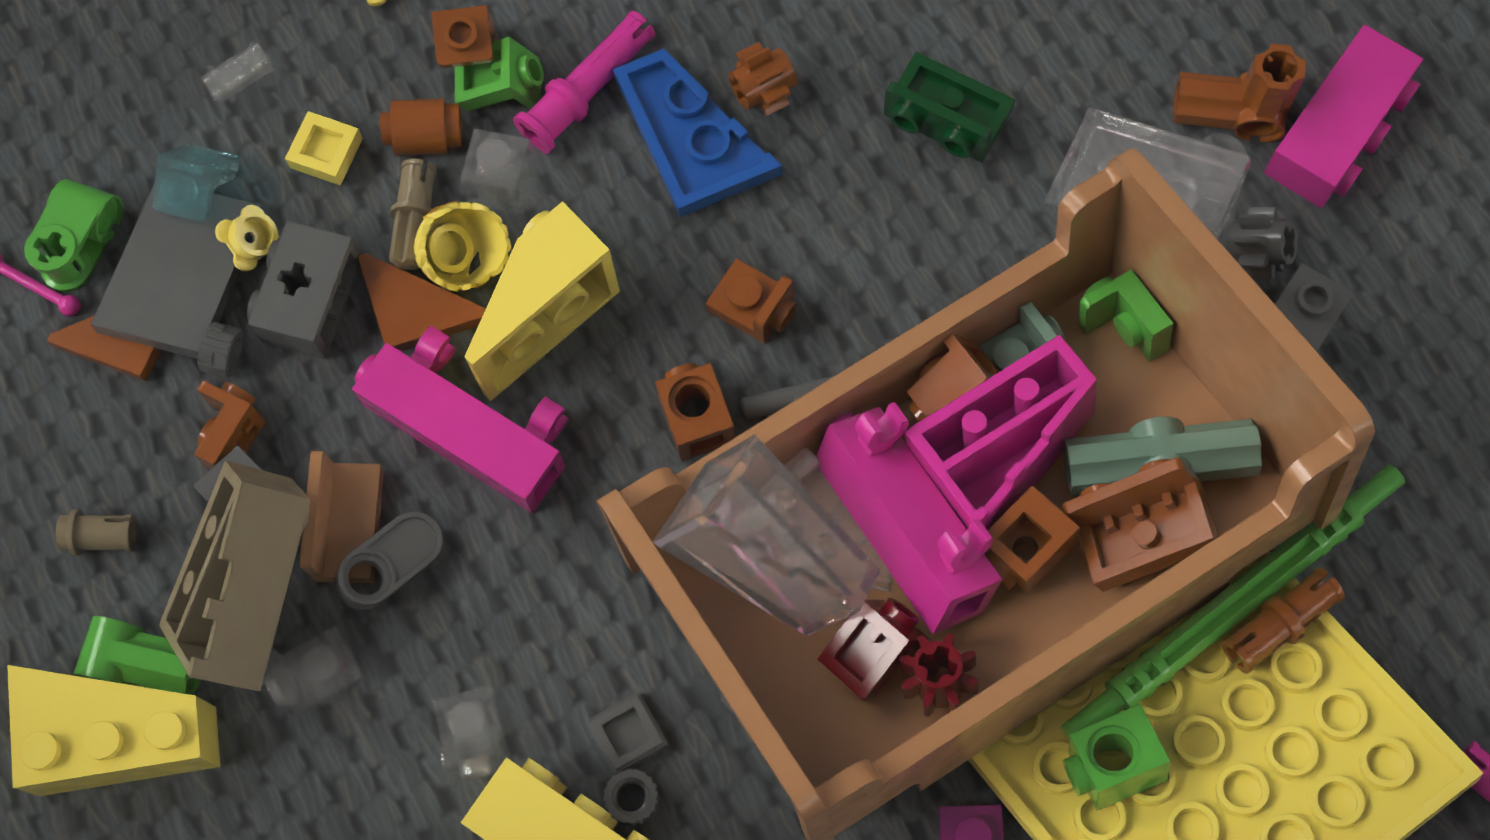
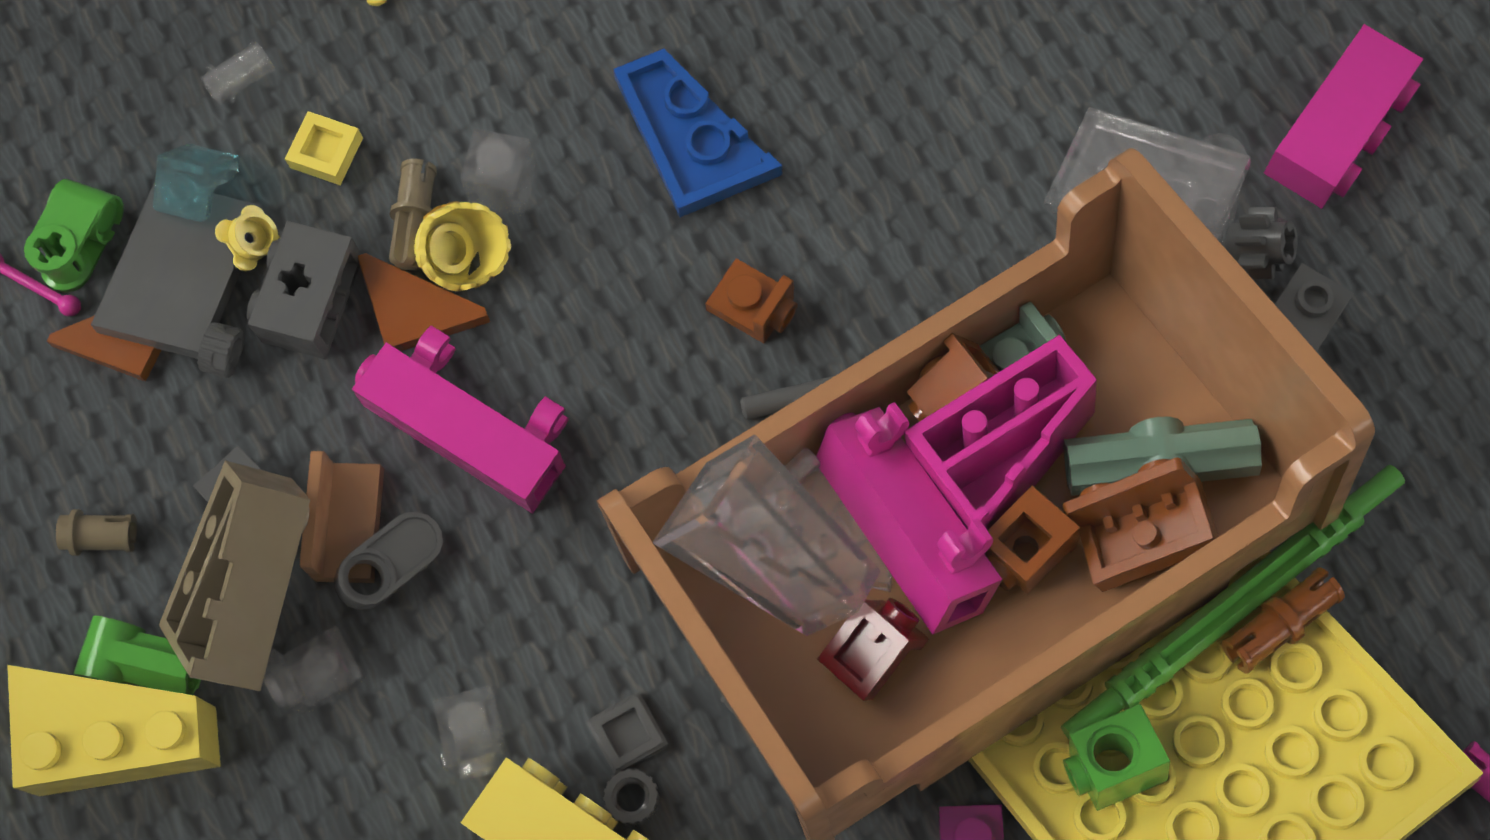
dark orange bracket [194,381,266,470] -> none
dark orange brick [380,98,463,156] -> none
dark orange bracket [431,5,497,68] -> none
bright green bracket [455,37,544,111] -> none
light yellow slope [464,201,620,401] -> none
dark pink pin [513,11,656,154] -> none
dark orange brick [655,363,735,461] -> none
dark orange gear [728,42,797,116] -> none
dark green bracket [883,52,1015,163] -> none
dark red gear [899,633,978,717] -> none
bright green bracket [1079,269,1173,362] -> none
dark orange piece [1172,43,1306,143] -> none

